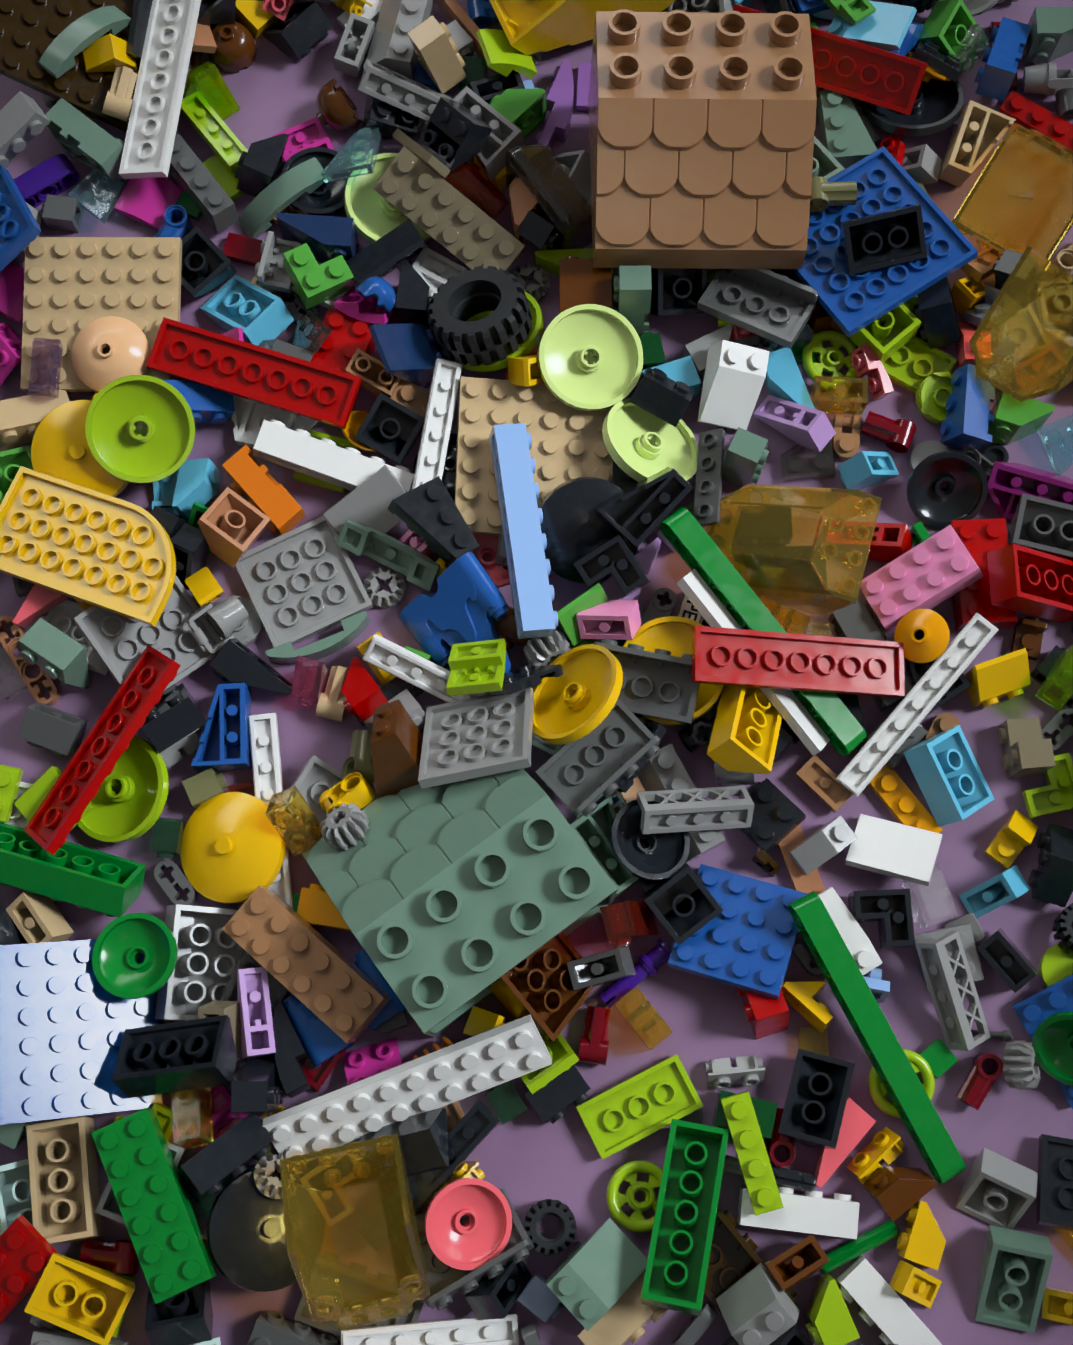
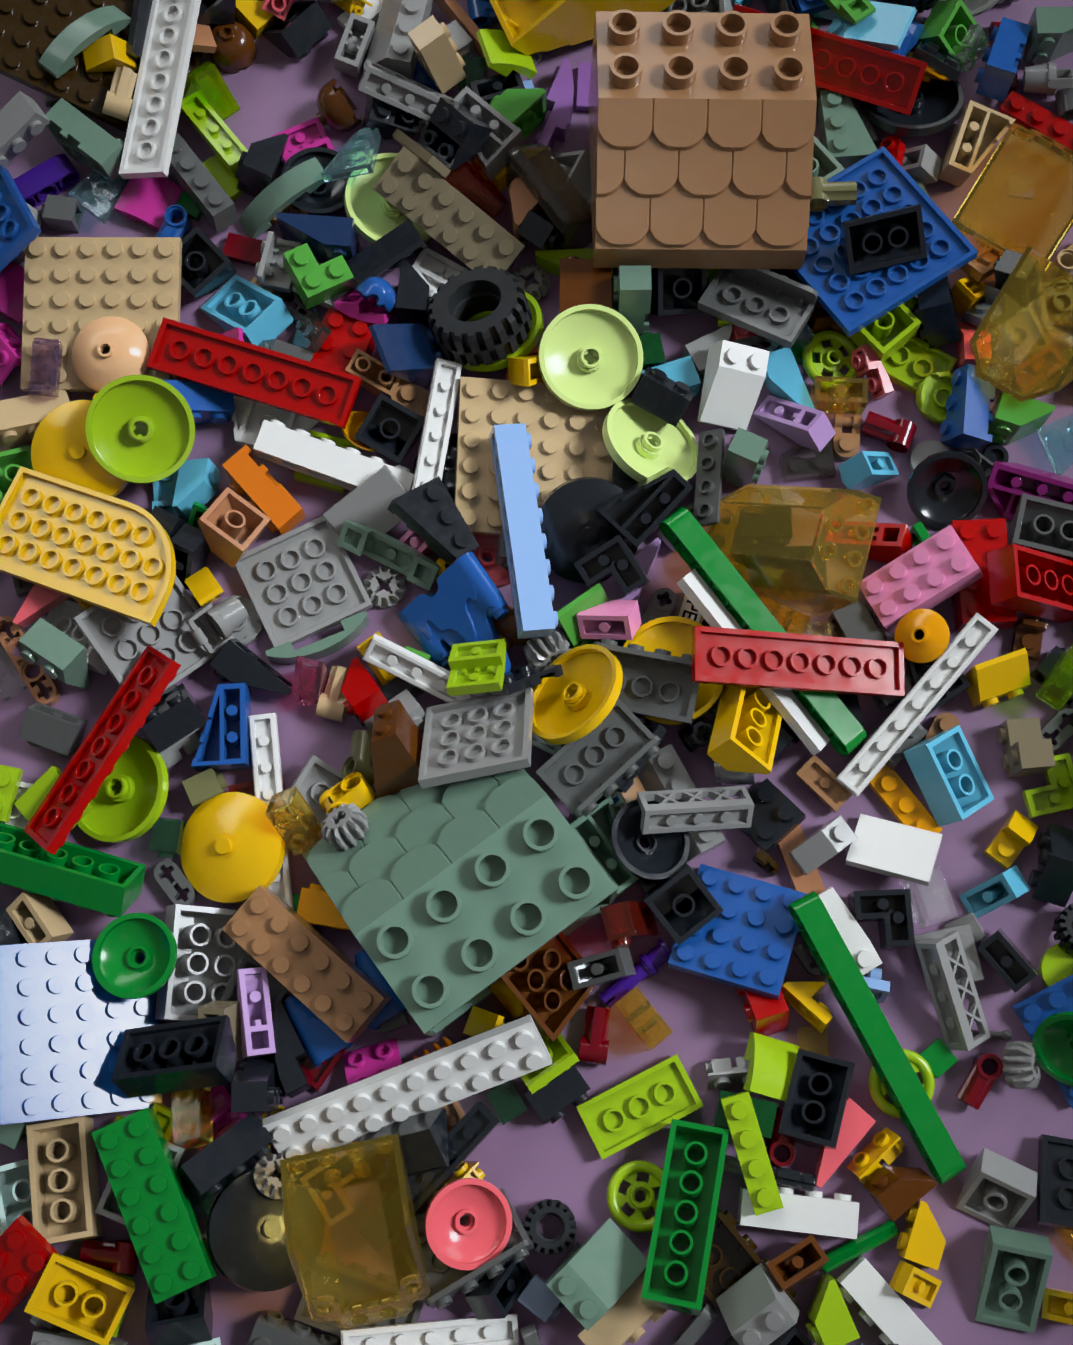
none -> lime slope [743,1031,800,1102]

